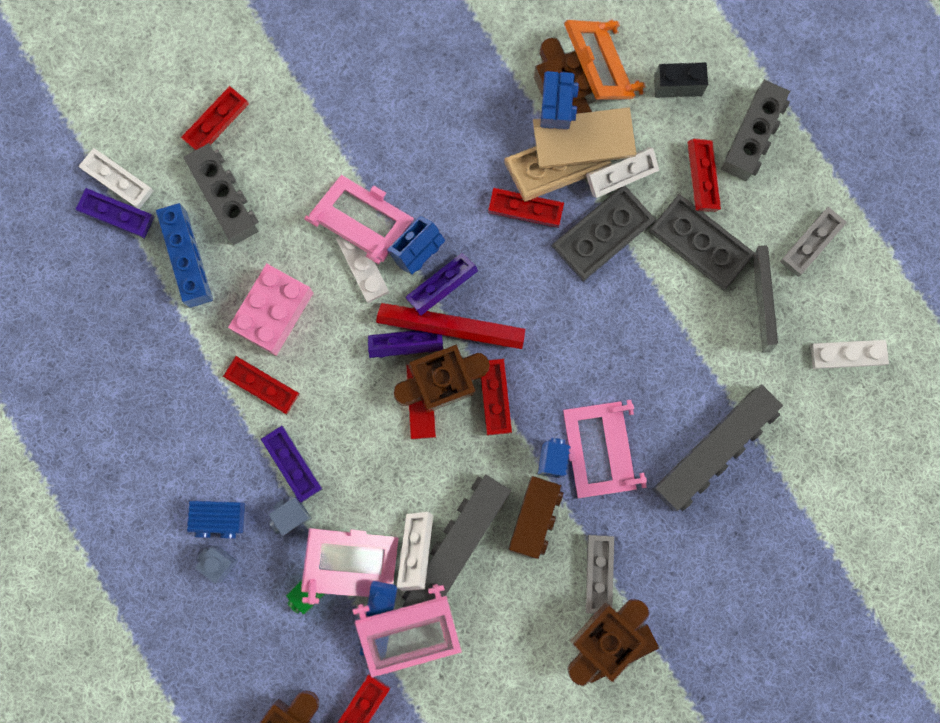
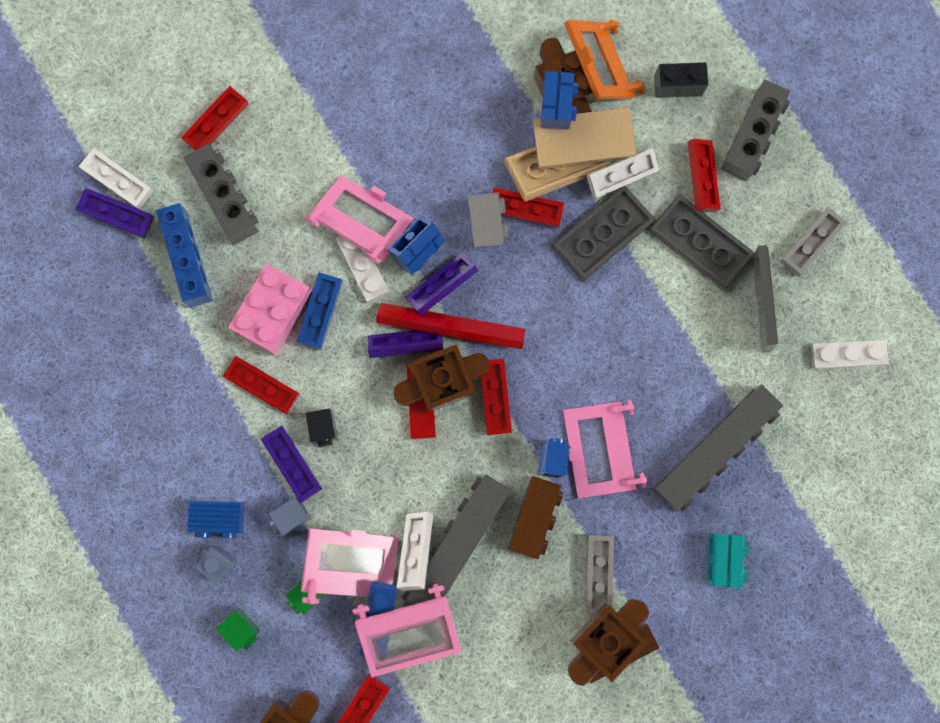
none -> green brick [216,608,260,652]
none -> blue plate [297,273,343,350]
none -> black brick [305,408,338,448]
none -> light grey brick [468,192,508,247]
none -> teal brick [707,533,749,588]

